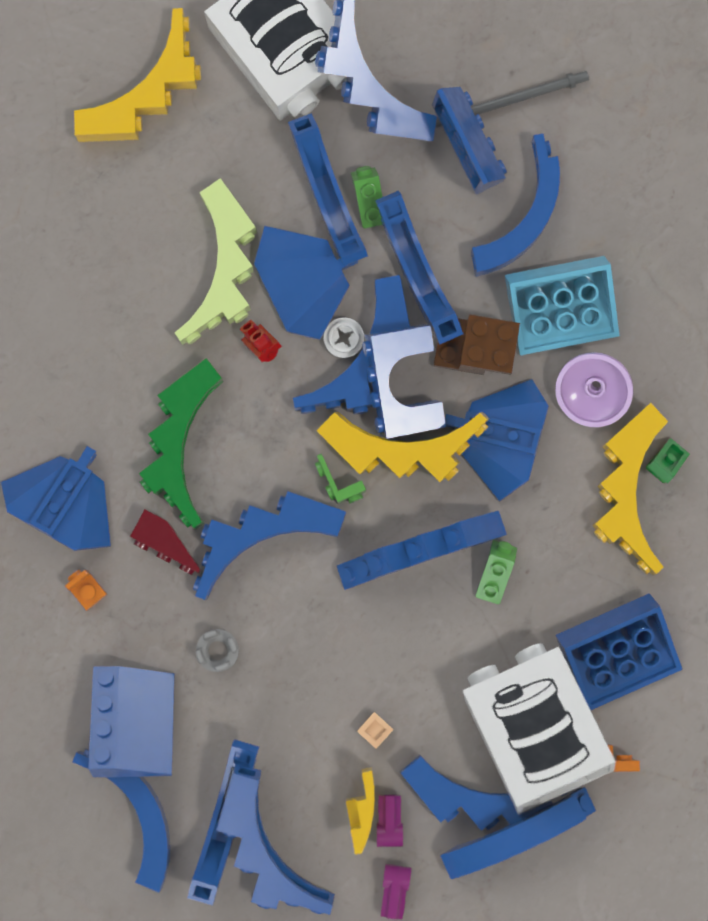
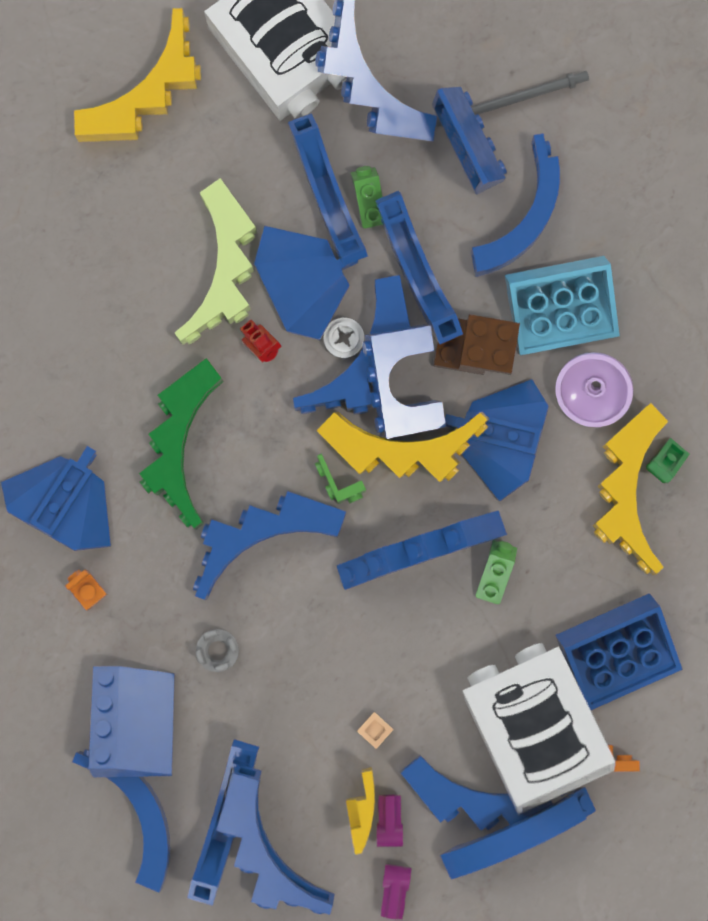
dark red slope [130,509,202,575] -> none

